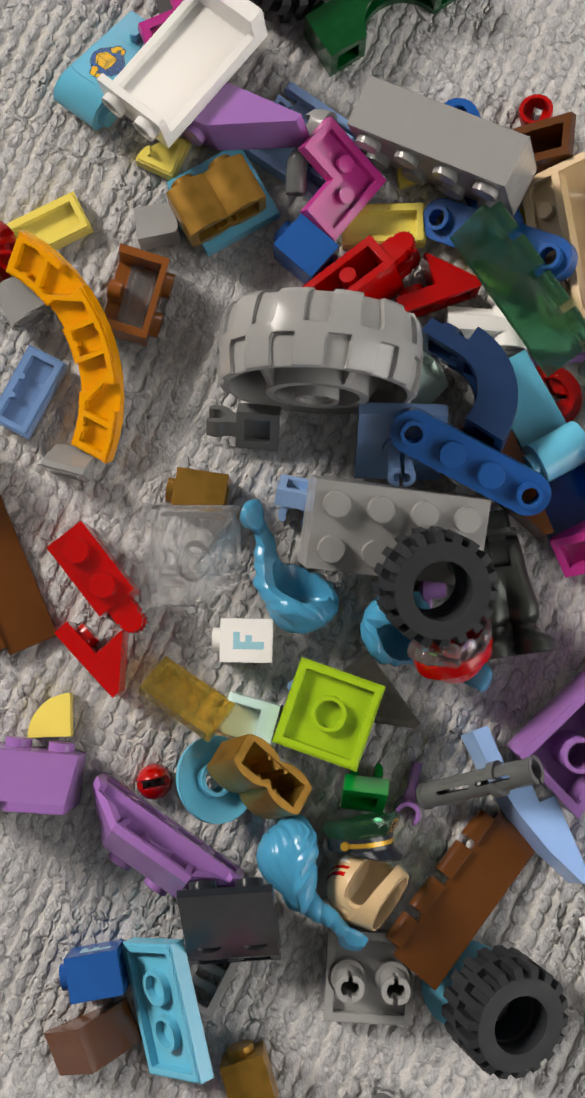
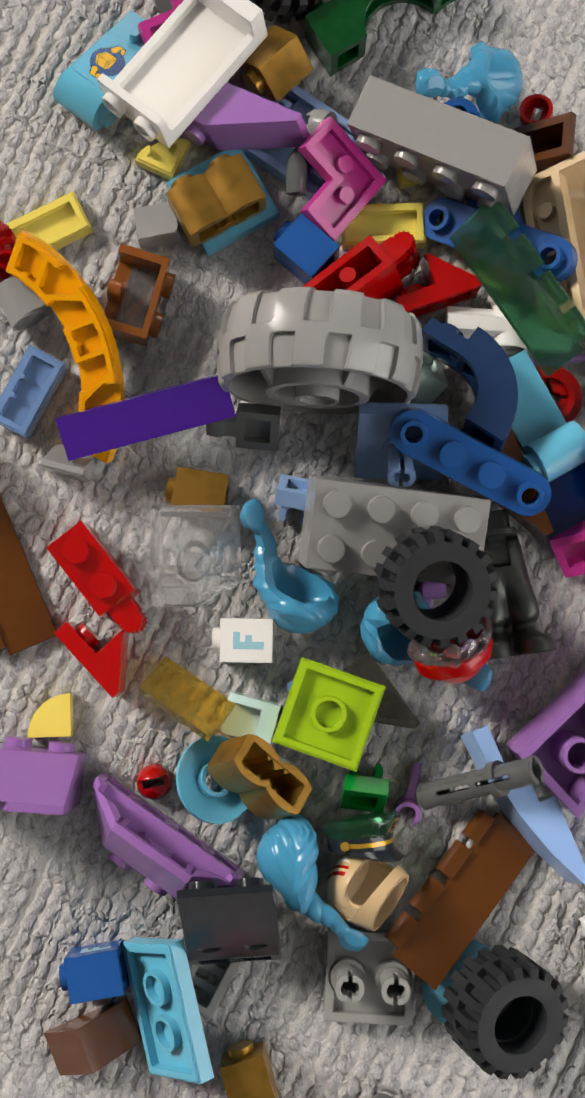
none -> dark purple tile [55,374,236,461]
none -> pearl gold brick [242,25,313,102]
none -> dark azure hair [415,41,524,123]

